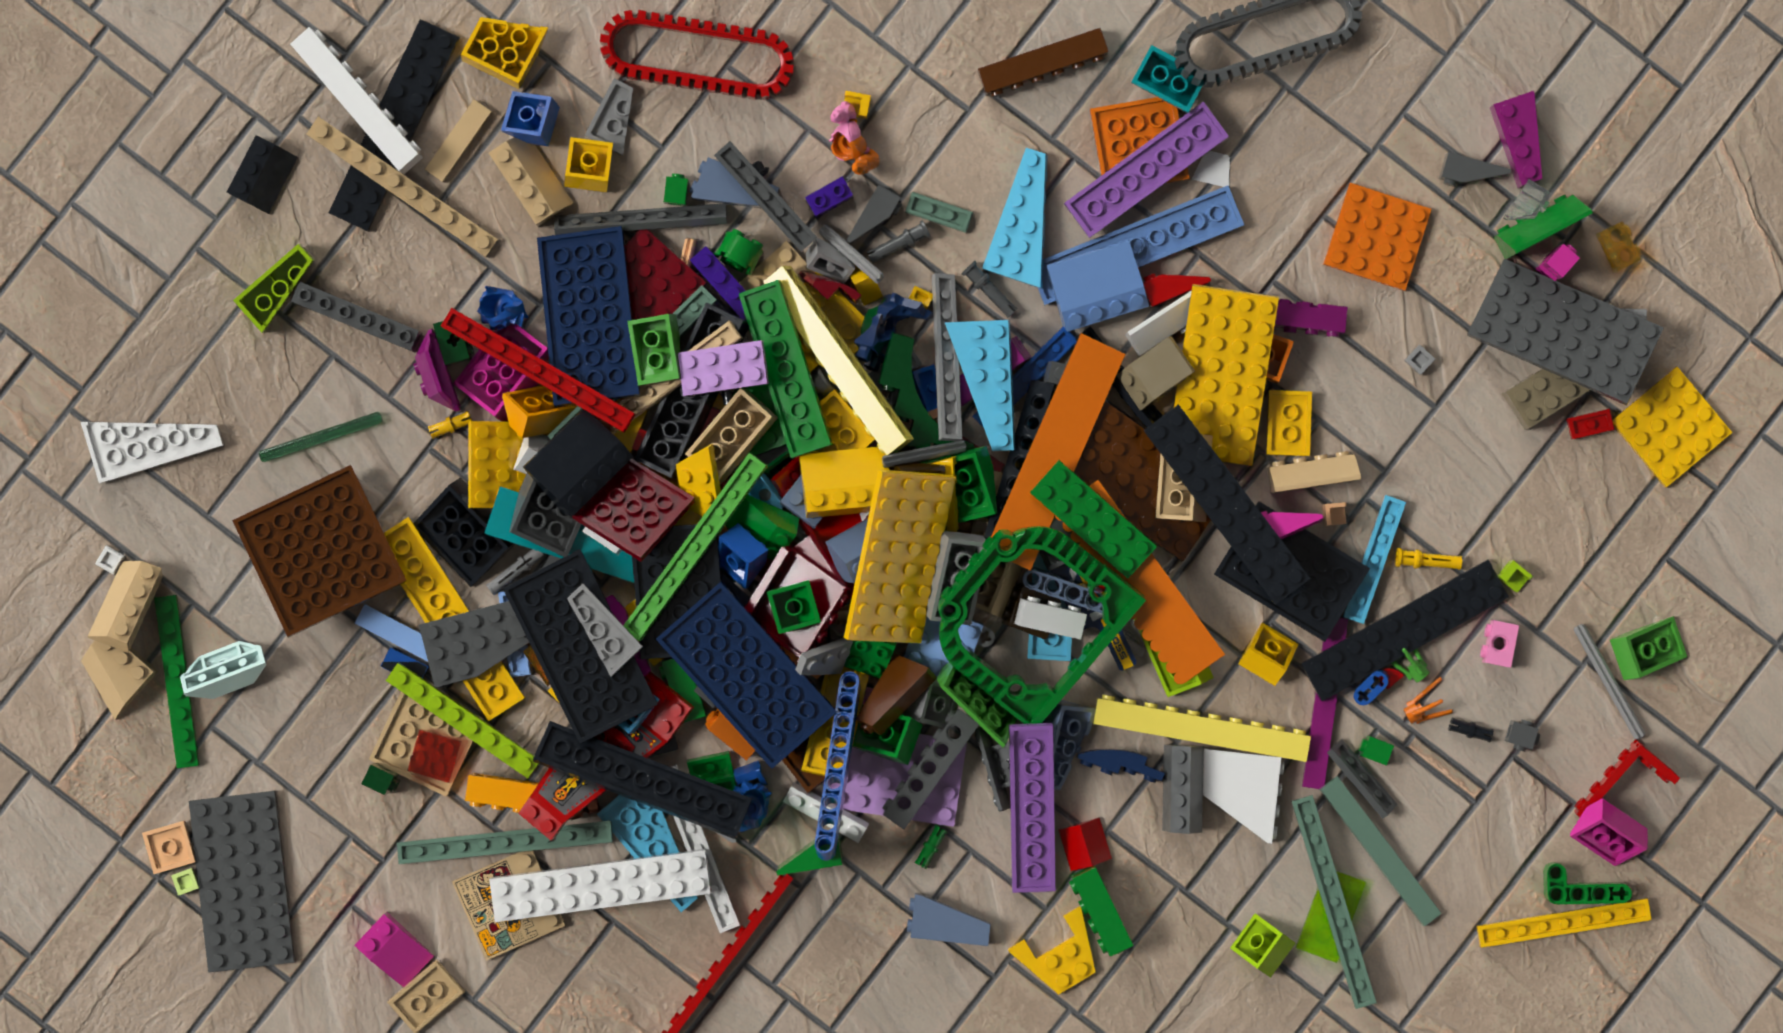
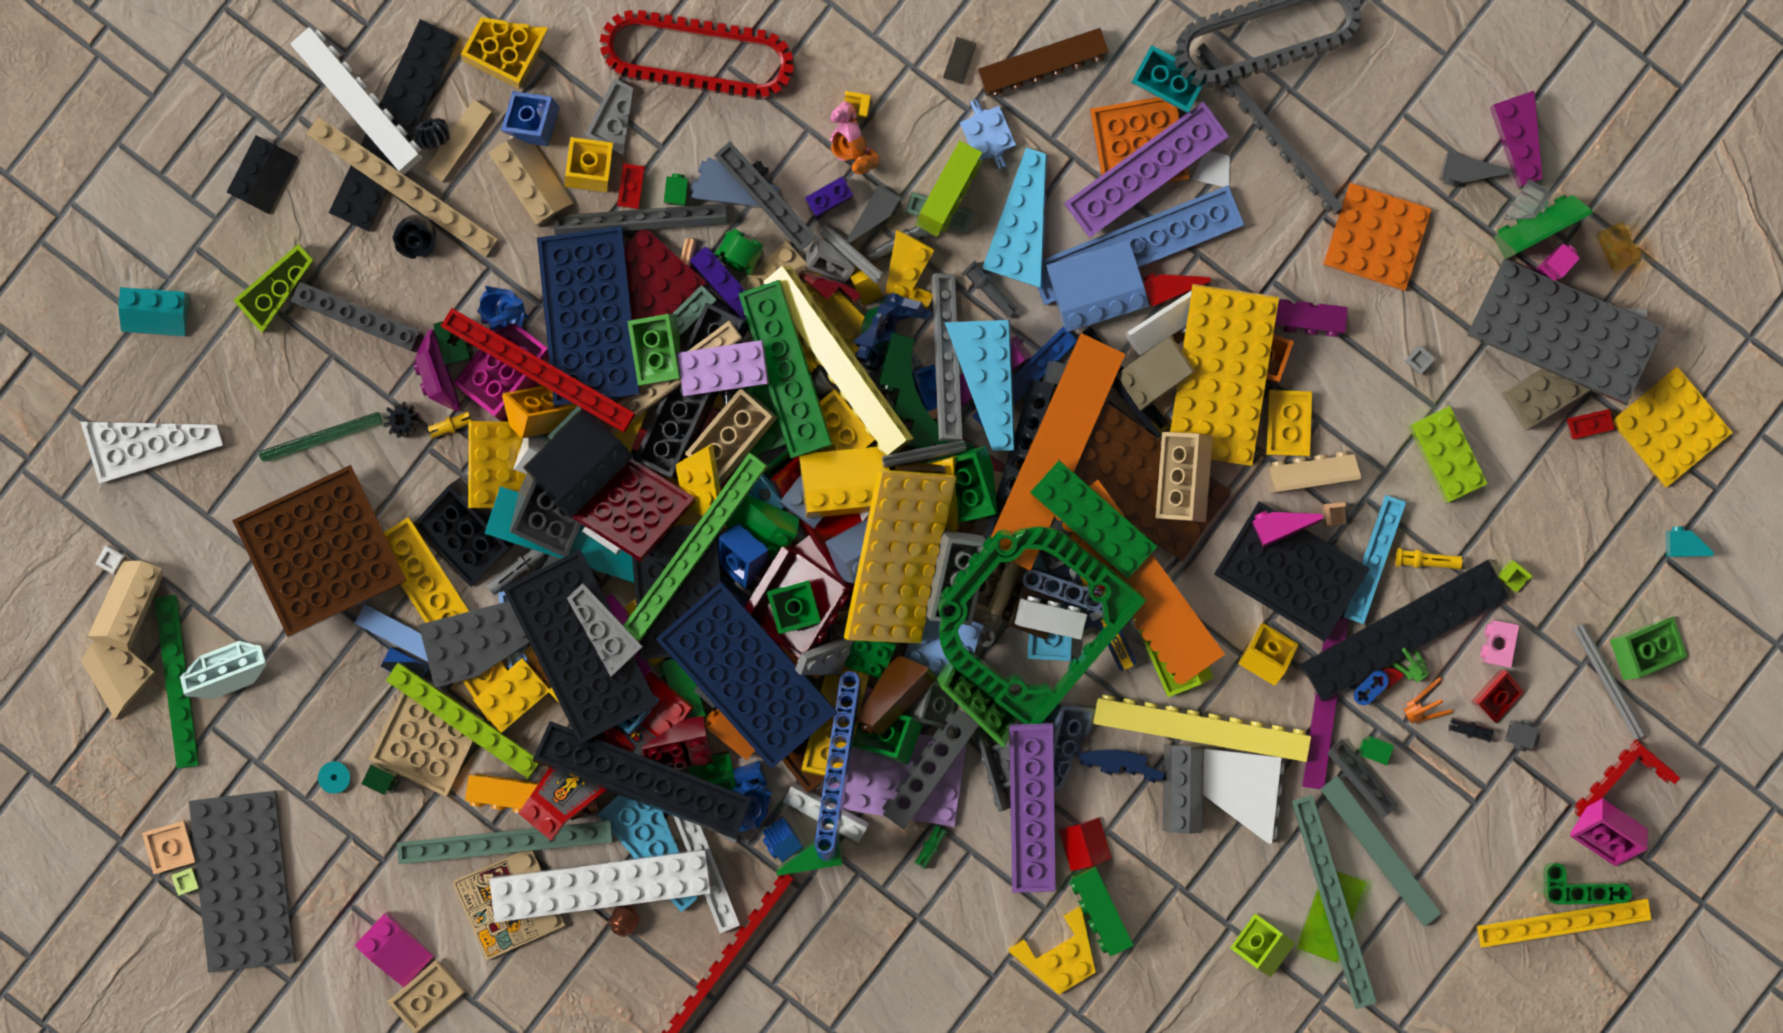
clear red tile [407,729,462,783] -> none
sand blue slope [907,893,990,946] -> none
black plate [1144,404,1311,605] -> none
none -> teal slope [118,287,189,337]
none -> teal piece [318,761,350,794]
none -> black gear [383,402,420,438]
none -> black cylinder [392,215,436,259]
none -> black gear [413,118,450,150]
none -> yellow plate [473,658,549,733]
none -> copper head [608,905,640,938]
none -> red plate [617,163,645,210]
none -> dark red slope [642,716,713,770]
none -> blue brick [763,817,803,863]
none -> yellow wing [885,228,934,298]
none -> lime brick [915,140,983,237]
none -> clear smoke tile [943,37,977,85]
none -> light blue plate [960,99,1016,170]
none -> dark grey plate [1196,43,1343,214]
none -> lime brick [1408,406,1488,503]
none -> red slope [1471,670,1525,724]
none -> teal slope [1665,526,1714,557]

